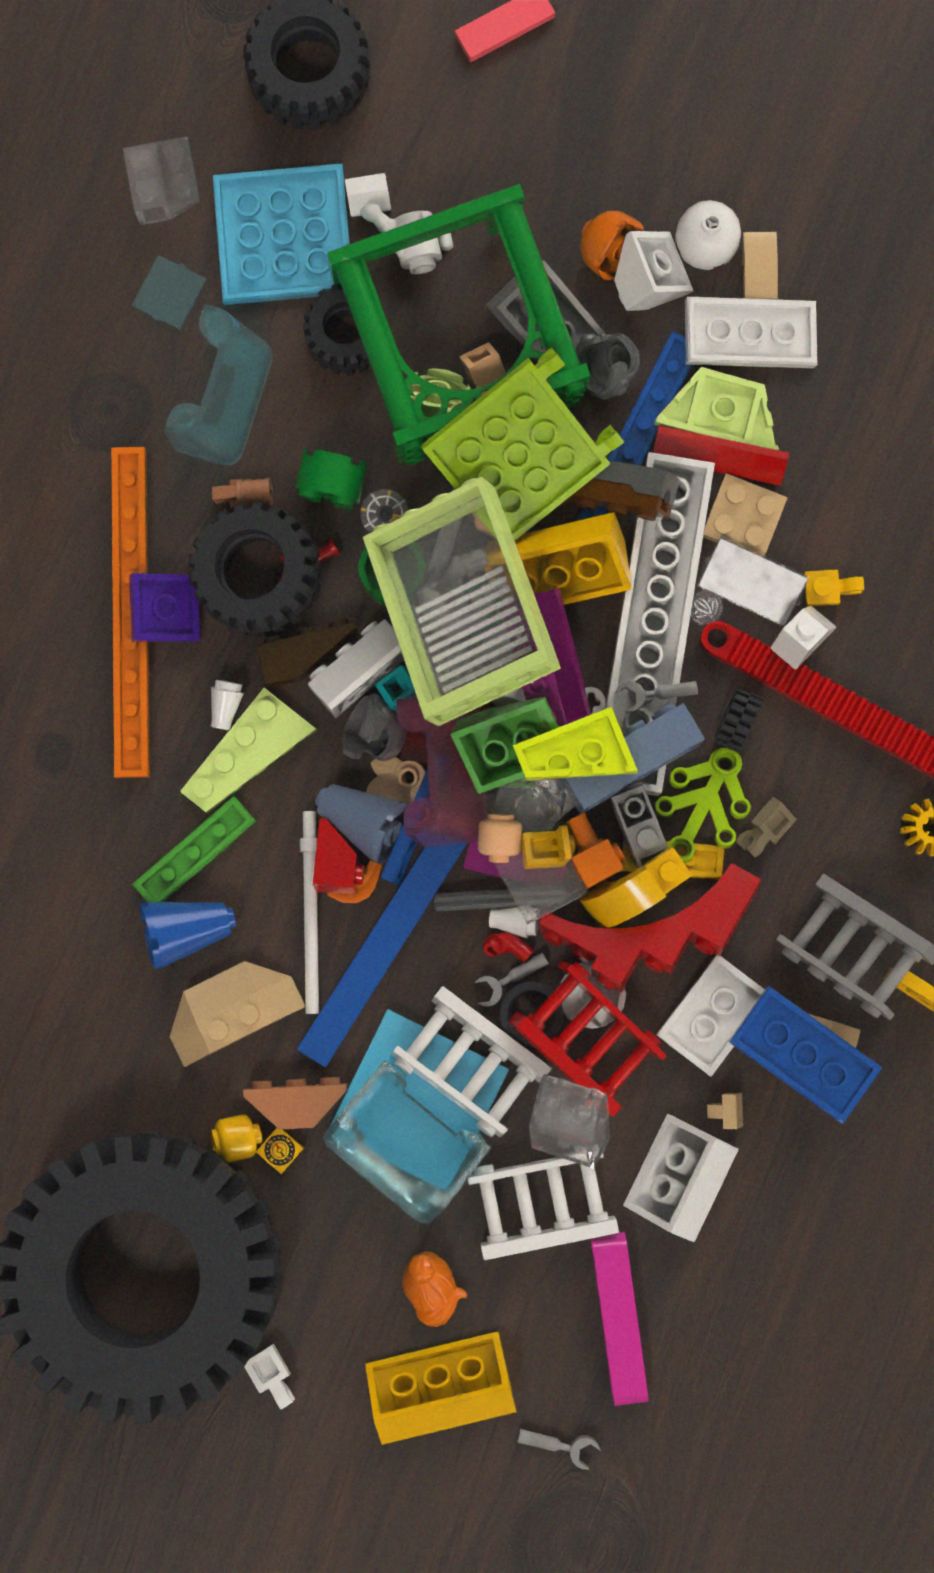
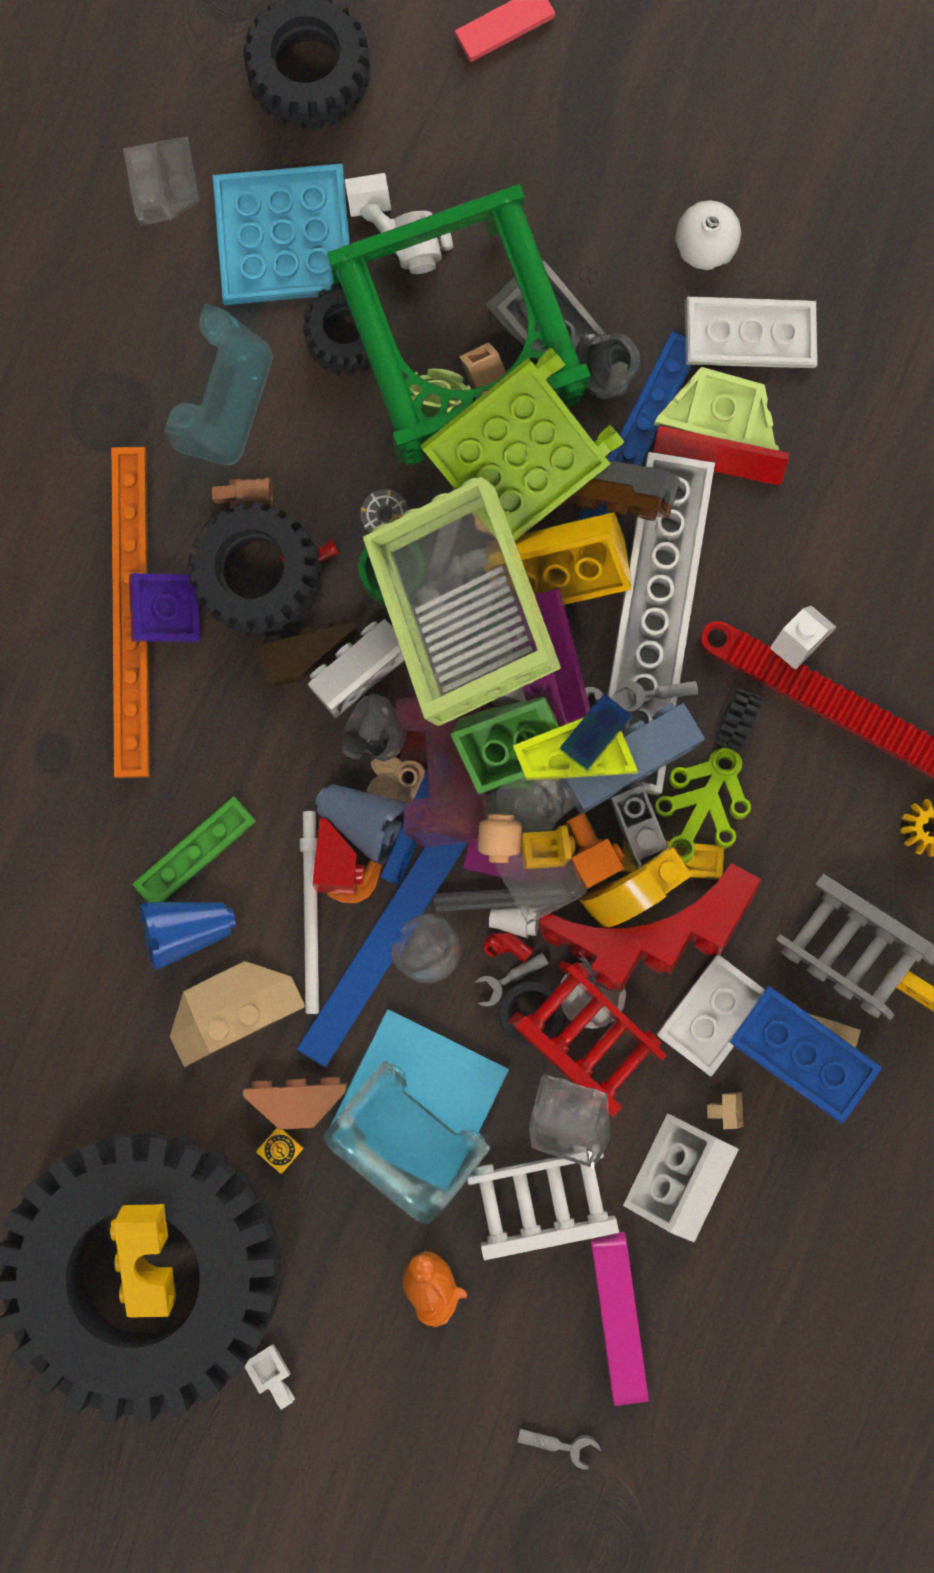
clear light blue piece [132,255,207,330] -> none
yellowish green wing [180,688,317,813] -> none
yellow head [210,1114,262,1163] -> none
white cone [211,680,244,730] -> none
green brick [294,449,368,511] -> none
yellow slope [365,1331,517,1445] -> none
teal leg [375,665,421,714] -> none
white fence [391,986,552,1137] -> none
orange cylinder [580,211,644,280] -> none
white slope [614,231,693,311] -> none
clear tile [690,591,723,625] -> none
flat silver piece [697,536,810,627] -> none
tan plate [703,474,788,558] -> none
dark tan plate [736,797,797,857] -> none
tan slope [742,232,778,300] -> none
yellow plate [804,570,864,607] -> none
none -> yellow arch [110,1204,176,1317]
none -> clear cylinder [392,914,461,984]
none -> plate [559,693,632,772]

